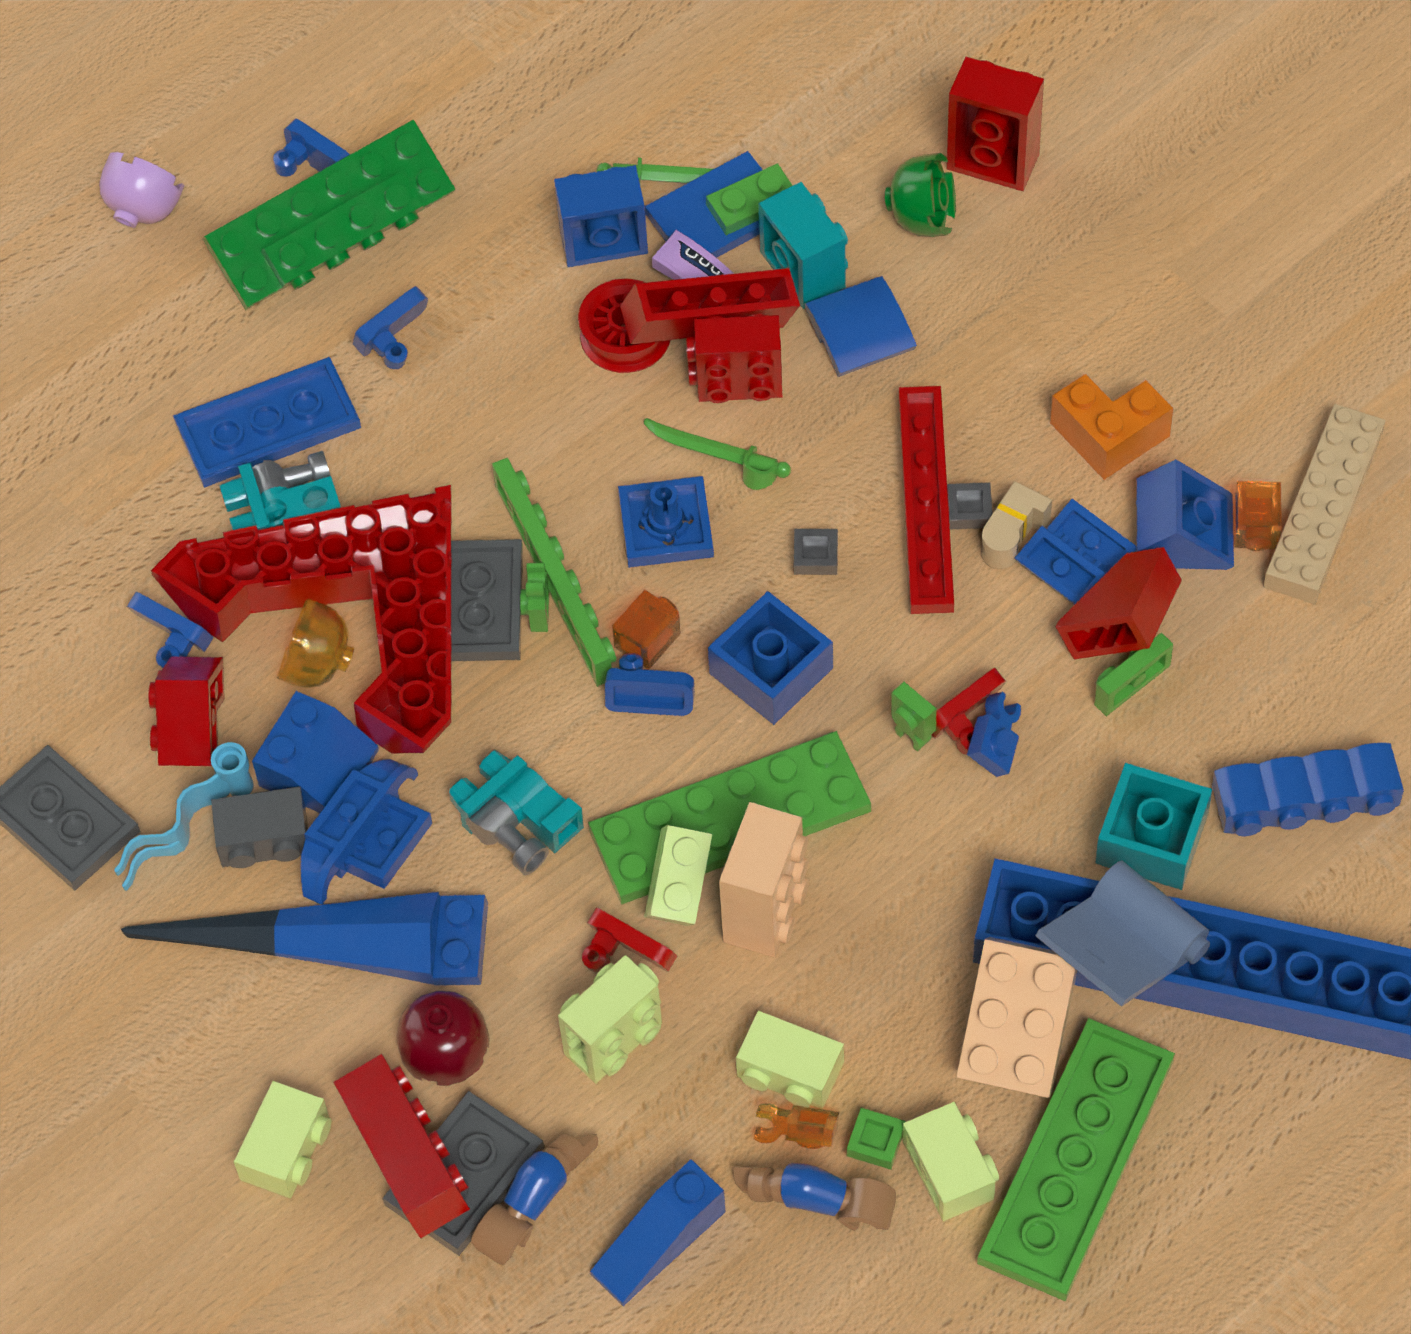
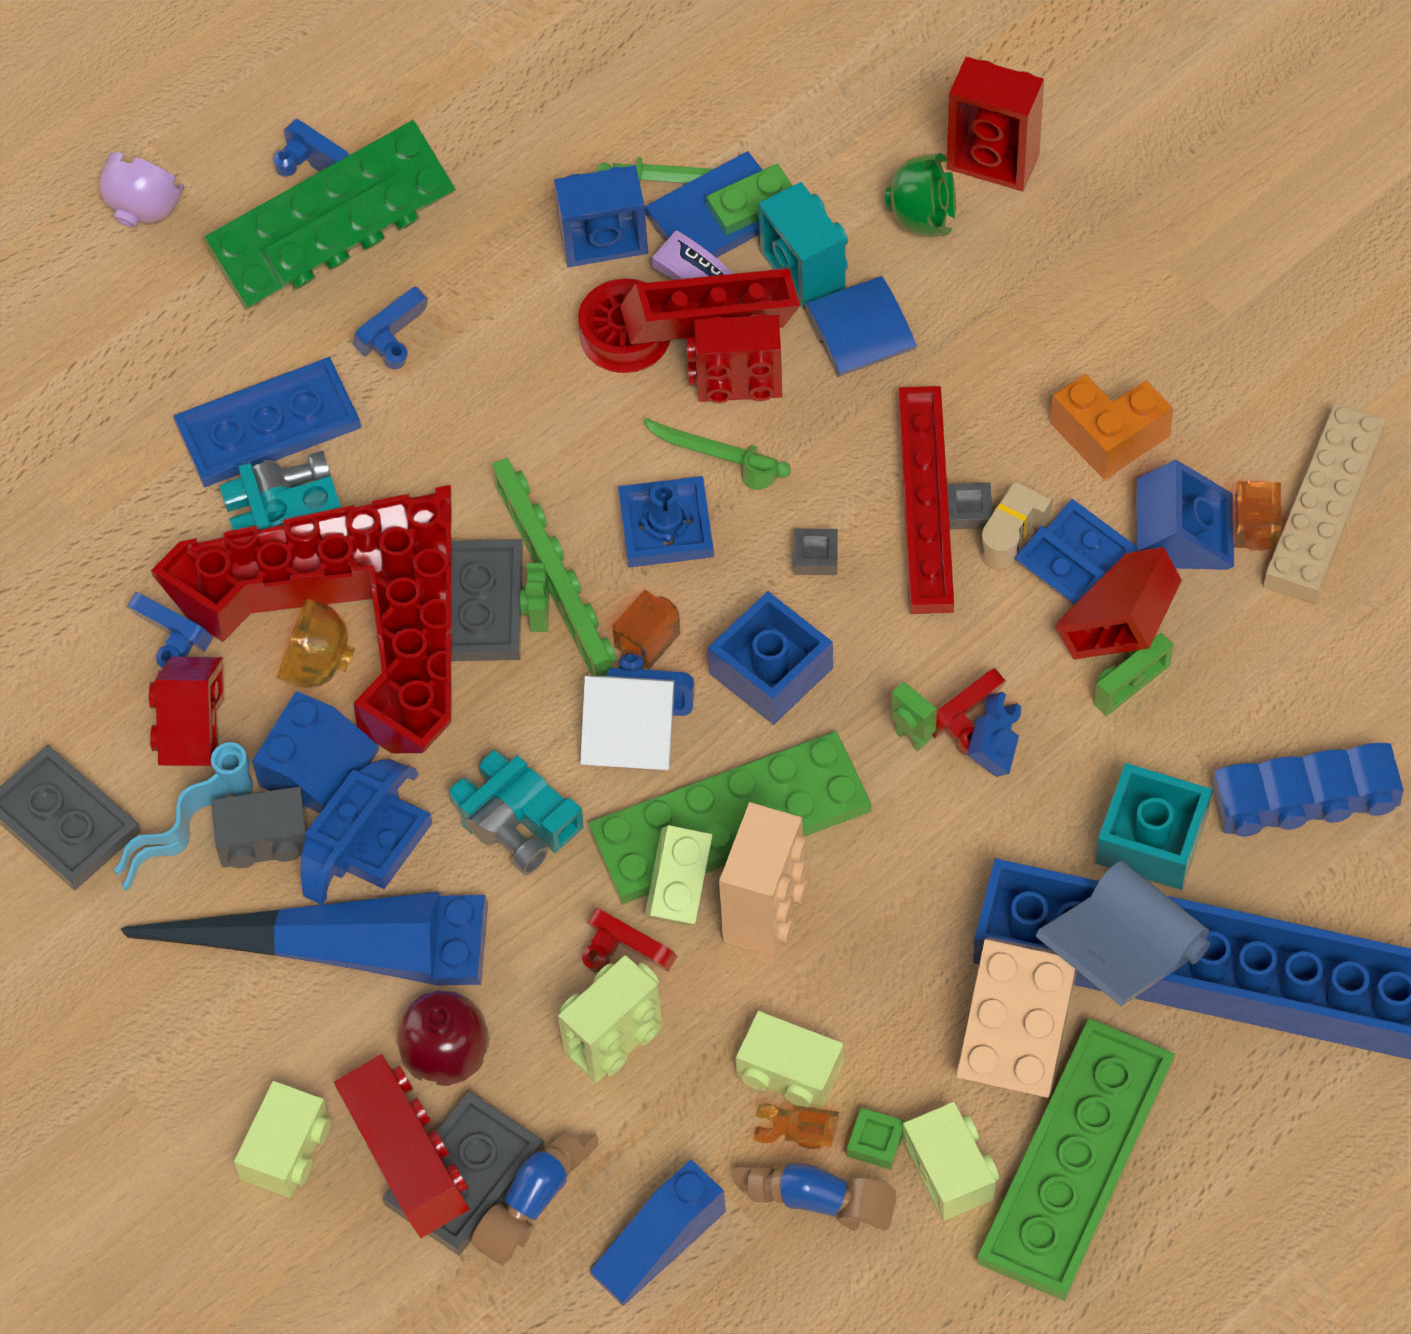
none -> white tile [580,675,675,770]

